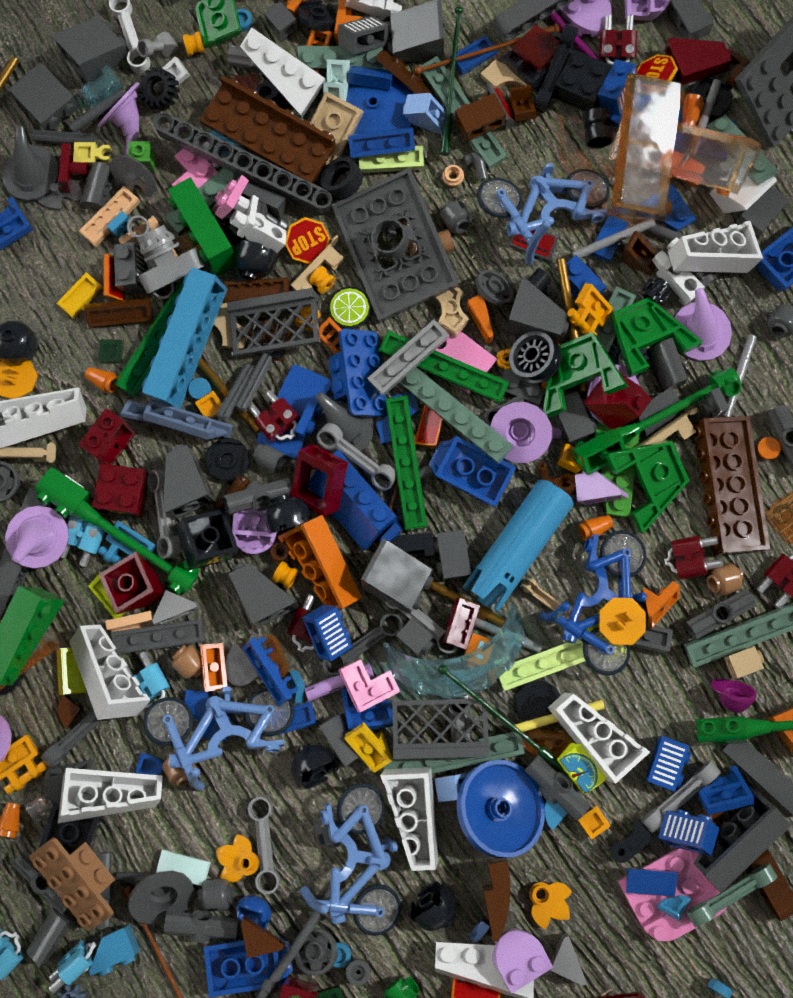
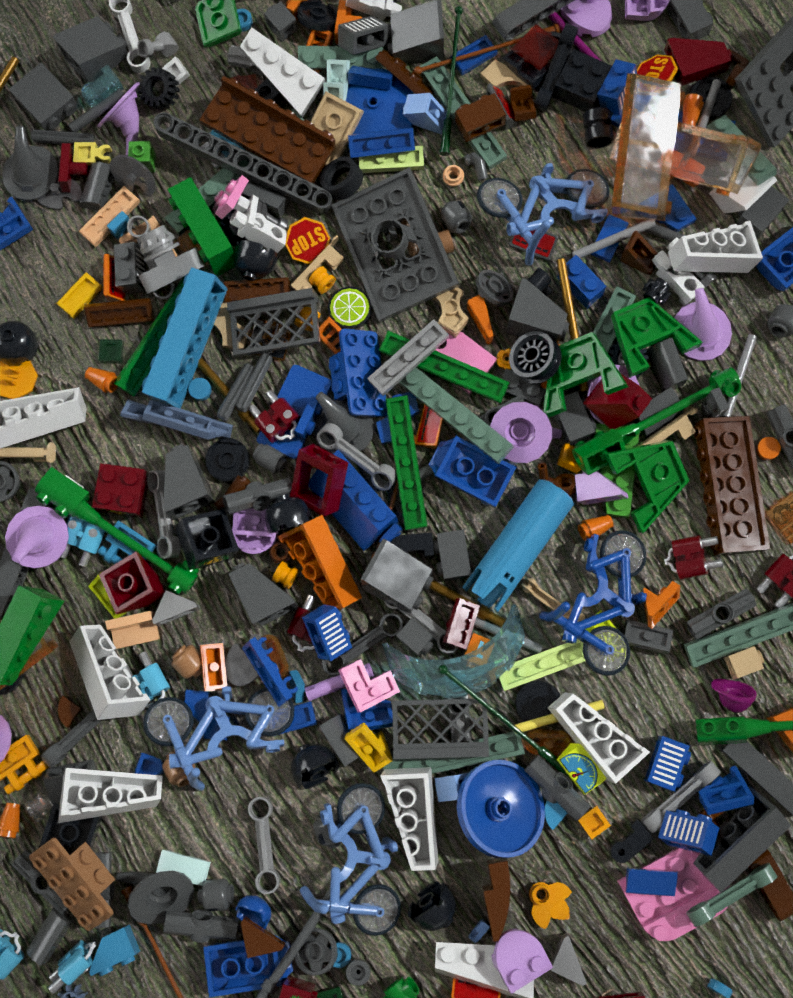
neon yellow slope [56,647,86,695] -> none
dark red window [78,408,136,465] -> none
dark grey tile [110,619,205,655] -> none
bright pink plate [172,148,218,189] -> none
light orange wheel [183,31,205,56] -> none
light orange plate [195,391,222,419] -> none
light orange plate [216,834,259,882] -> none
light orange plate [567,283,613,336] -> none
dark red piece [599,15,638,65] -> none
light orange piece [599,598,646,645] -> none
dark azure tile [657,895,691,921] -> none
medium nougat head [707,563,744,596] -> none

